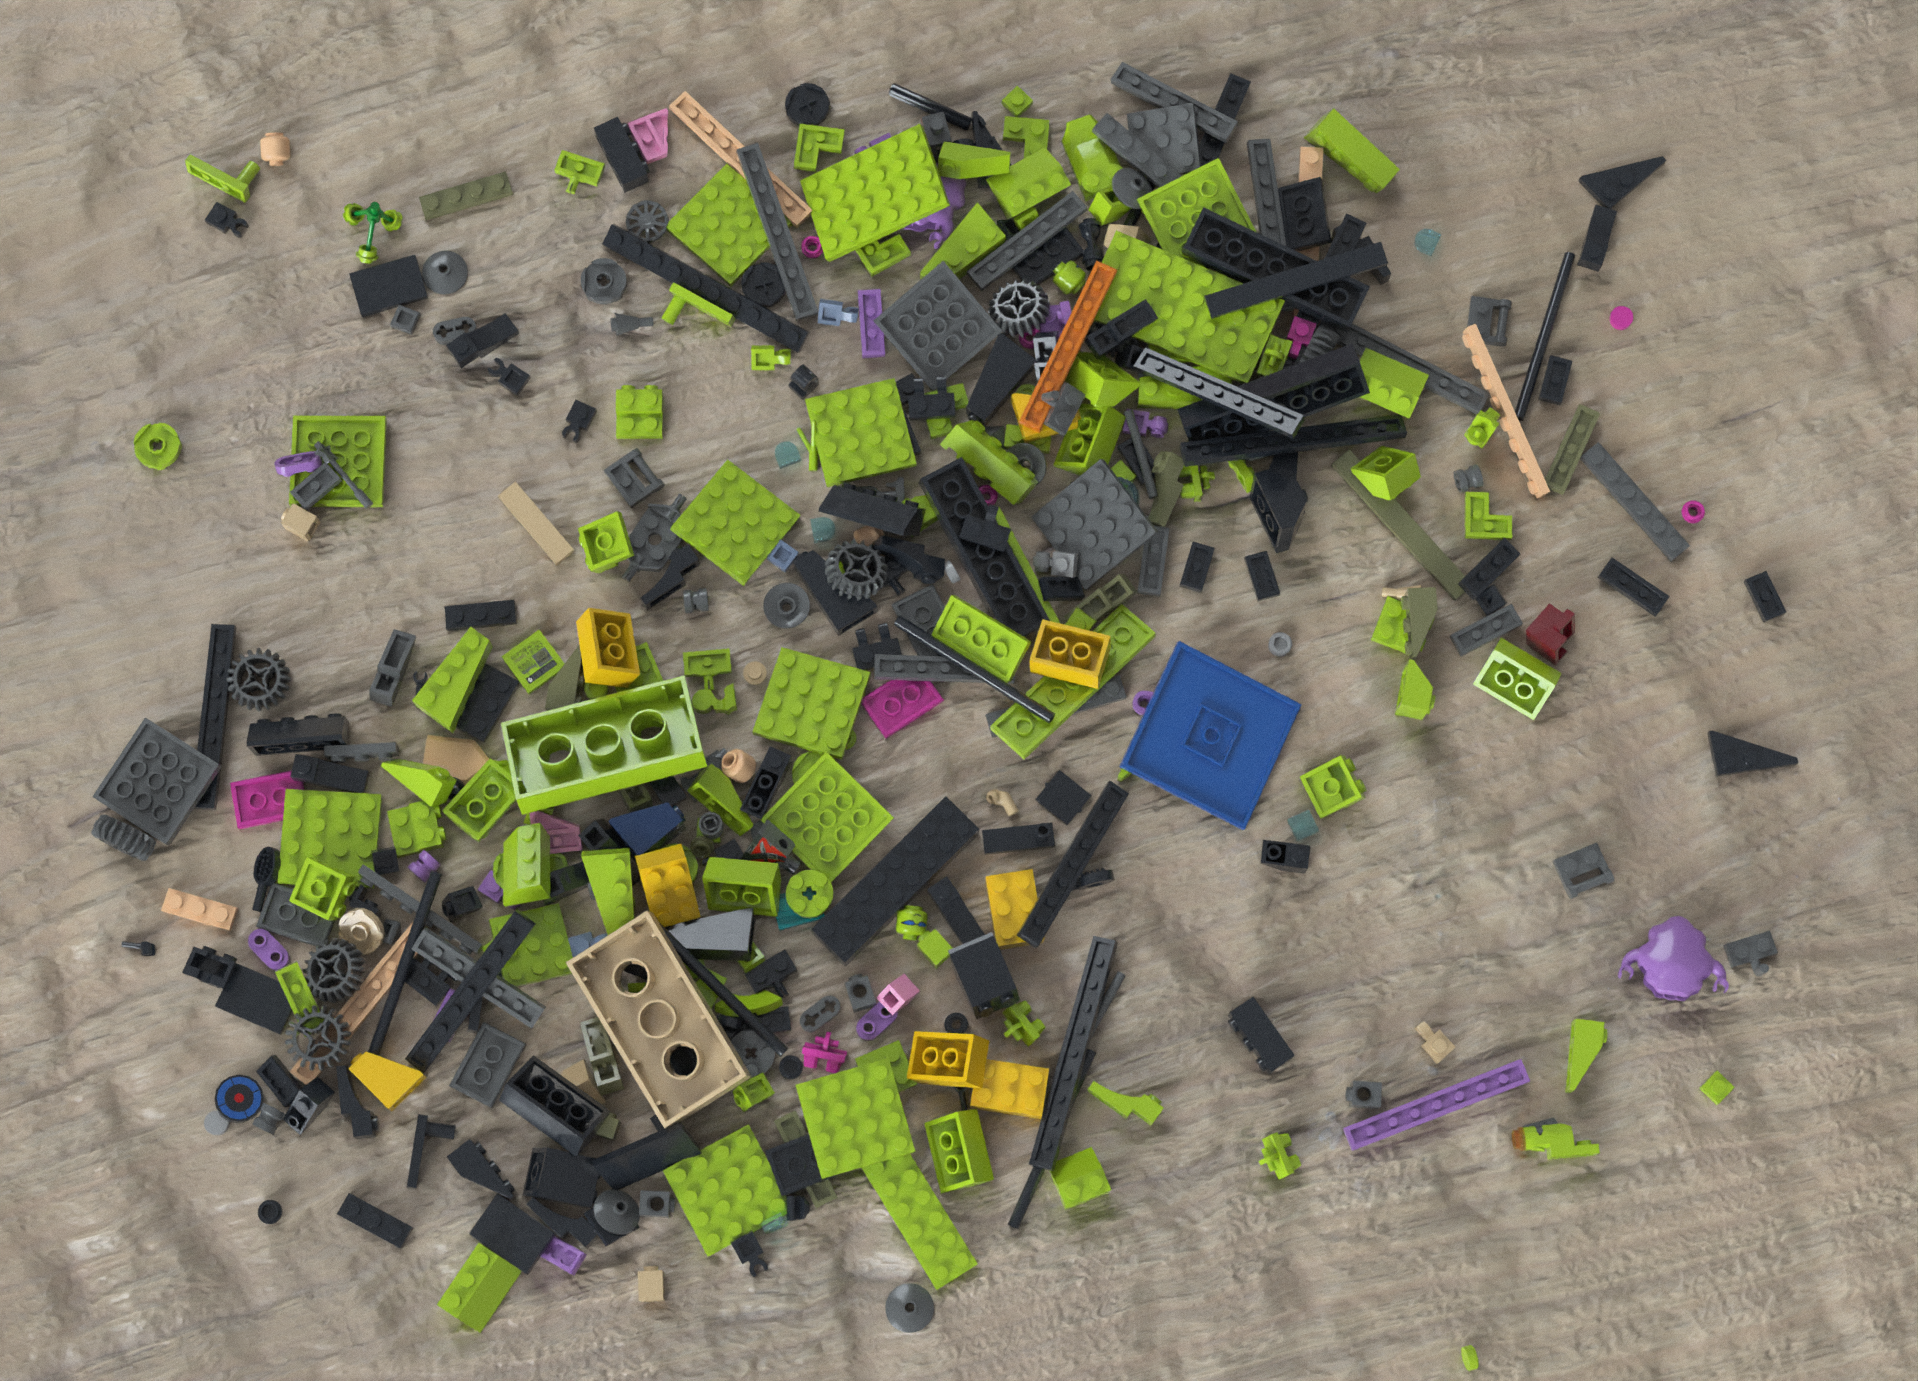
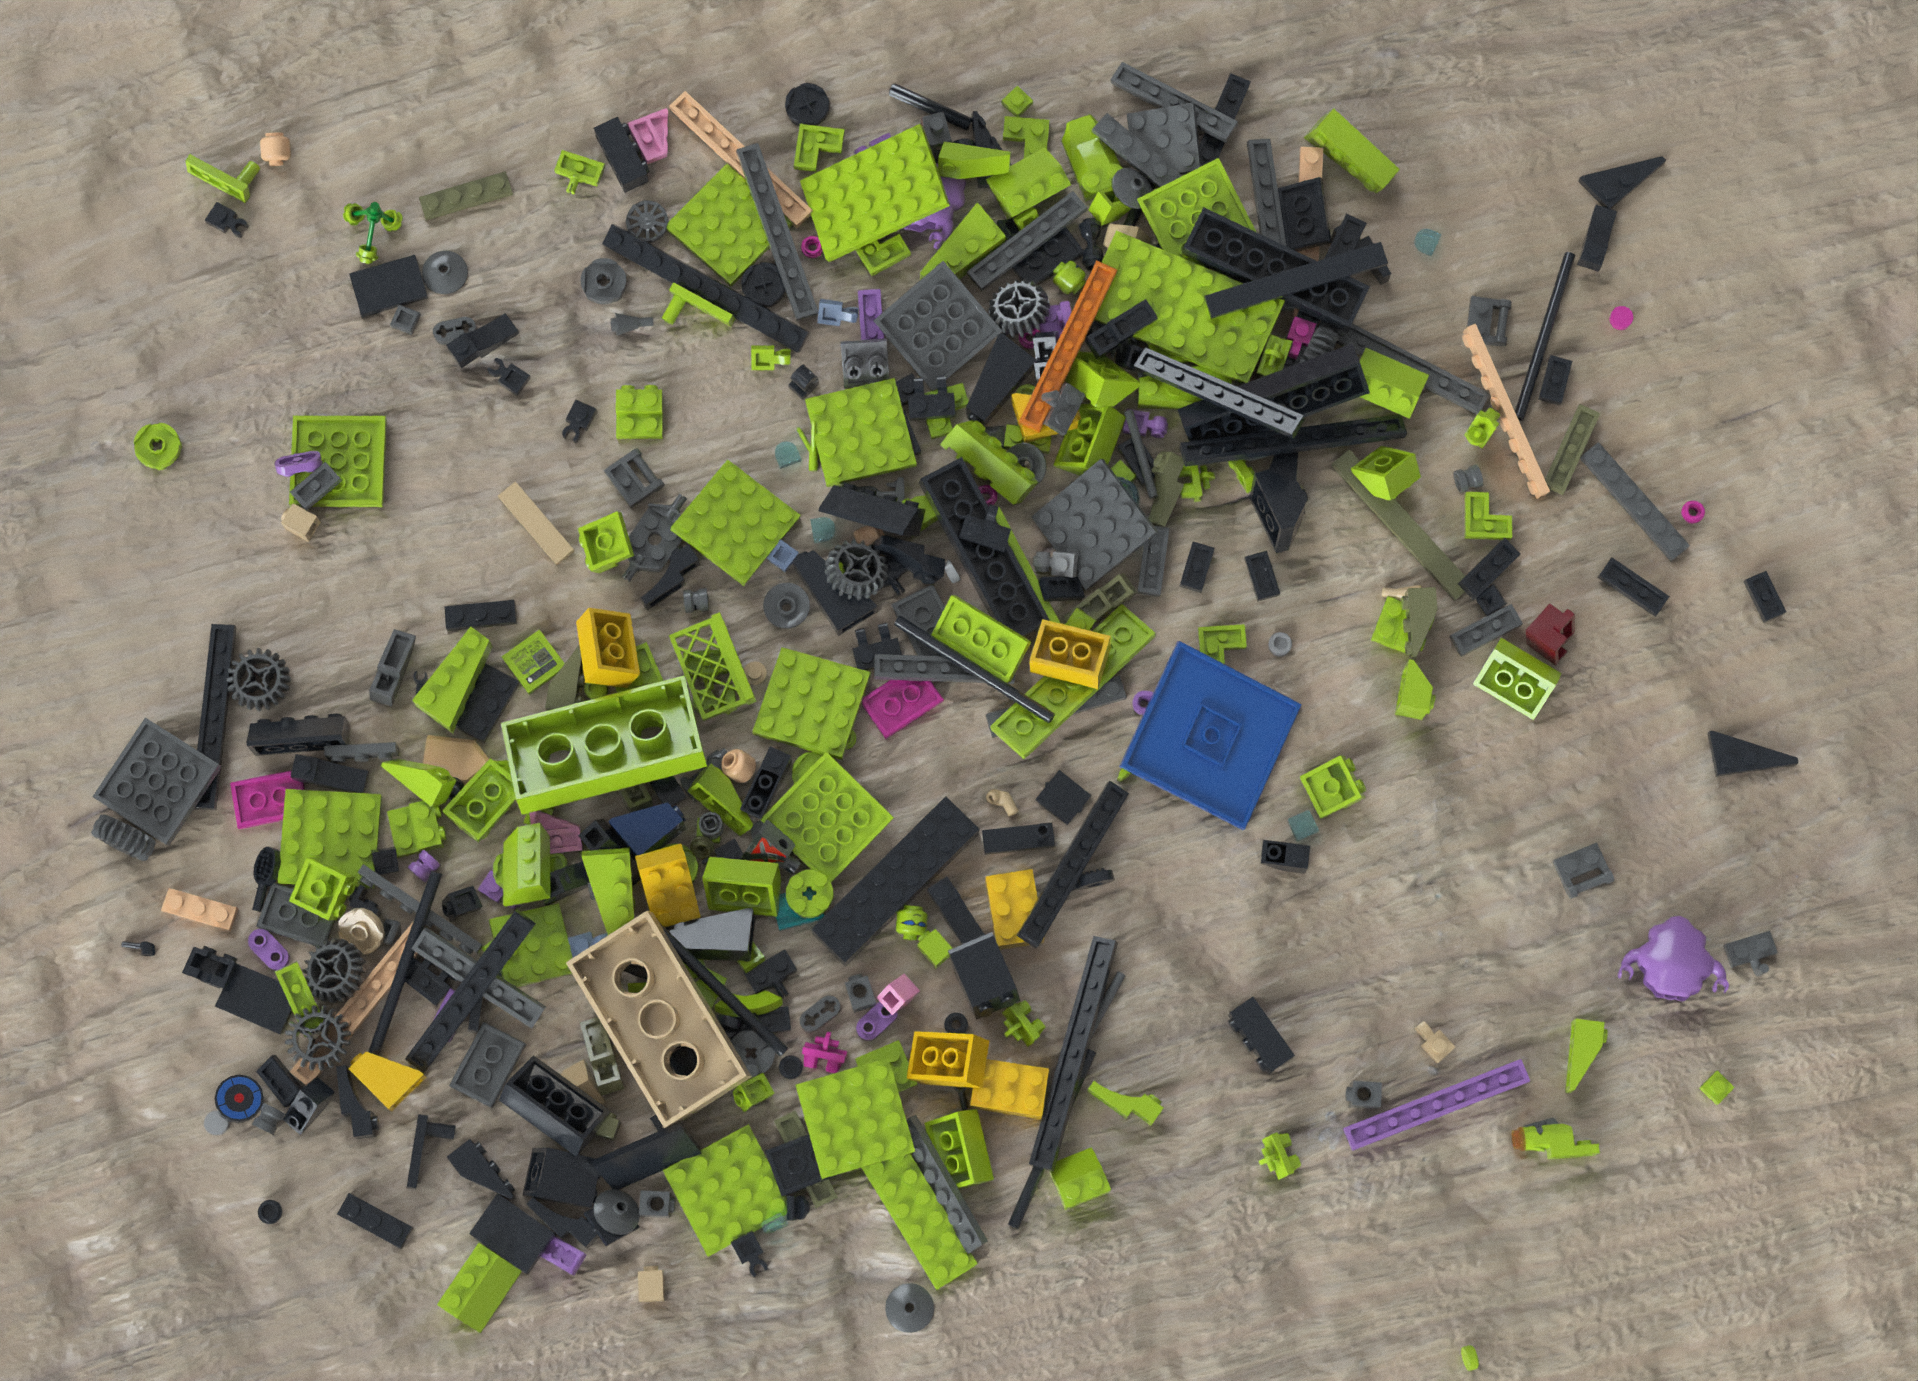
dark grey piece [314,441,373,509] -> none
none -> lime fence [669,612,757,721]
none -> flat silver plate [841,338,890,388]
none -> dark grey plate [907,1115,988,1254]
none -> lime plate [1198,624,1247,664]

